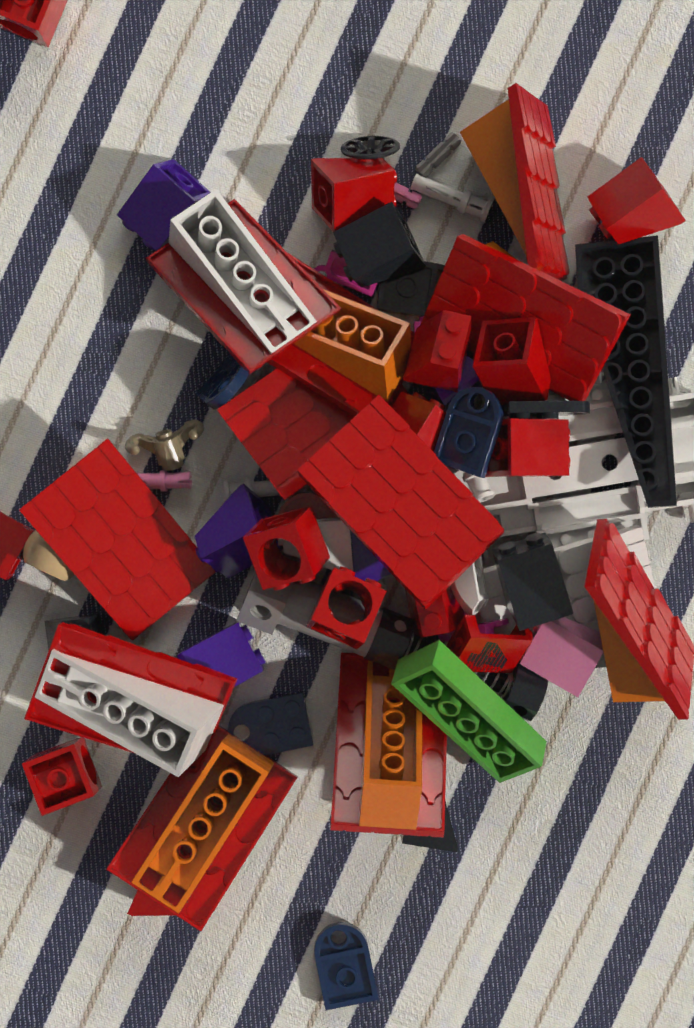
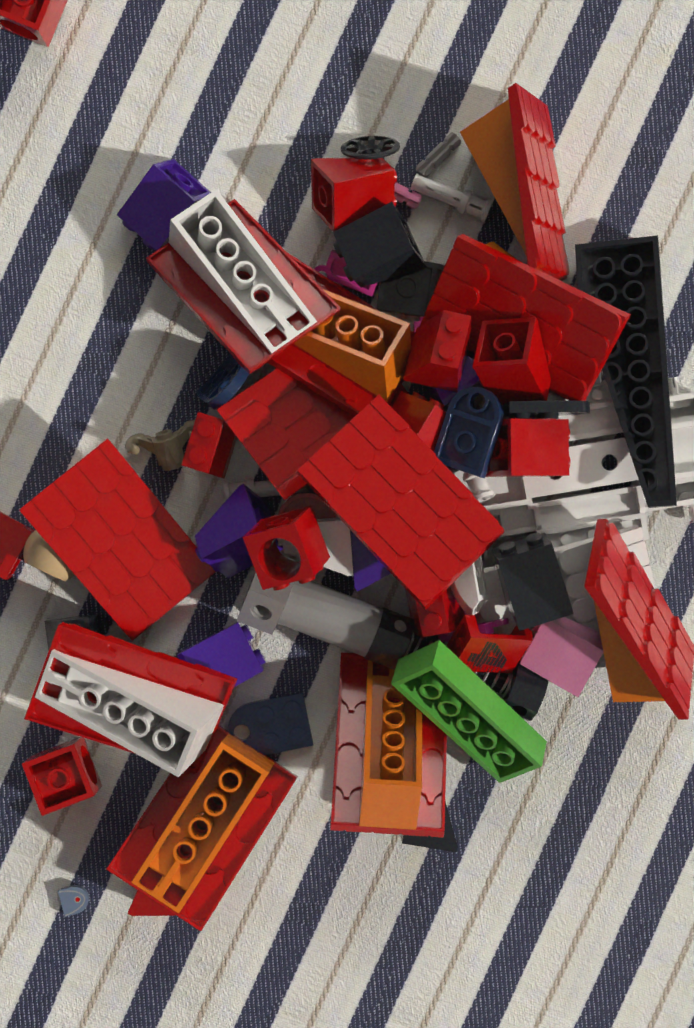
bright pink pin [137,470,192,492] -> none
red brick [306,566,386,650] -> none
dark blue plate [314,922,379,1011] -> none
red slope [587,157,686,244] -> none
none -> sand blue tile [58,885,89,917]
none -> red panel [181,412,237,479]

